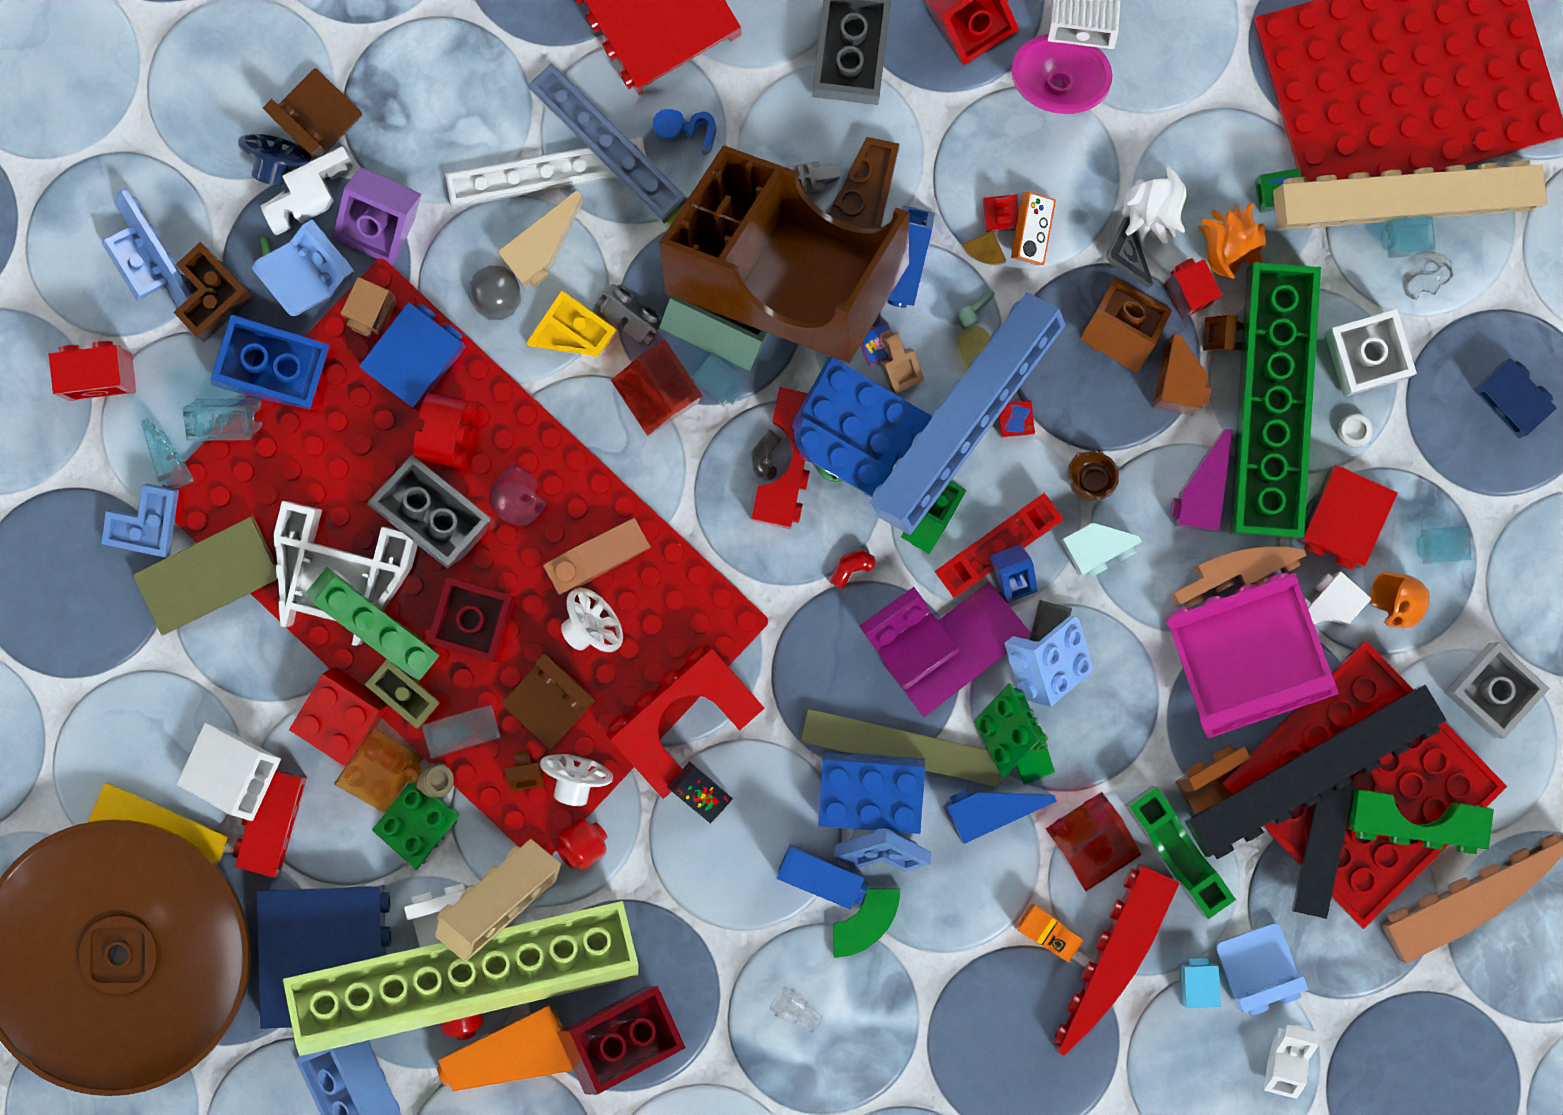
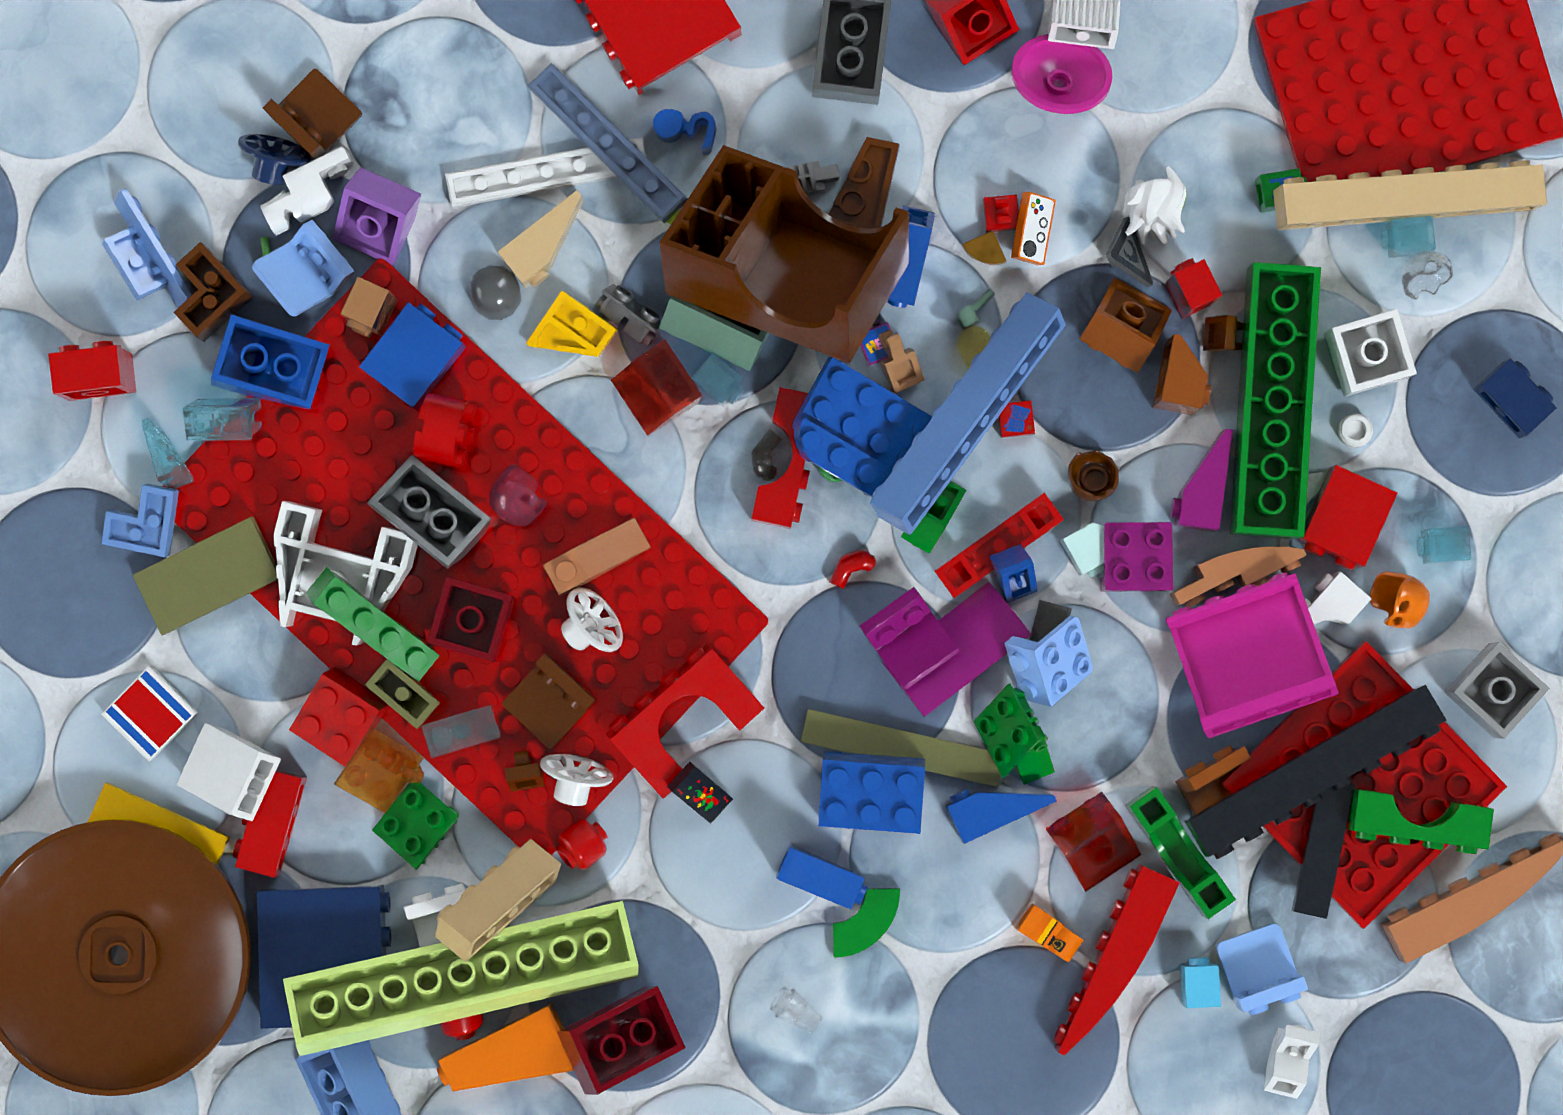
dark tan tile [416,763,454,798] -> none
medium blue plate [834,828,931,872] -> none
orange hair [1198,203,1266,279] -> none
none -> tile [101,666,199,761]
none -> magenta bracket [1100,522,1173,592]

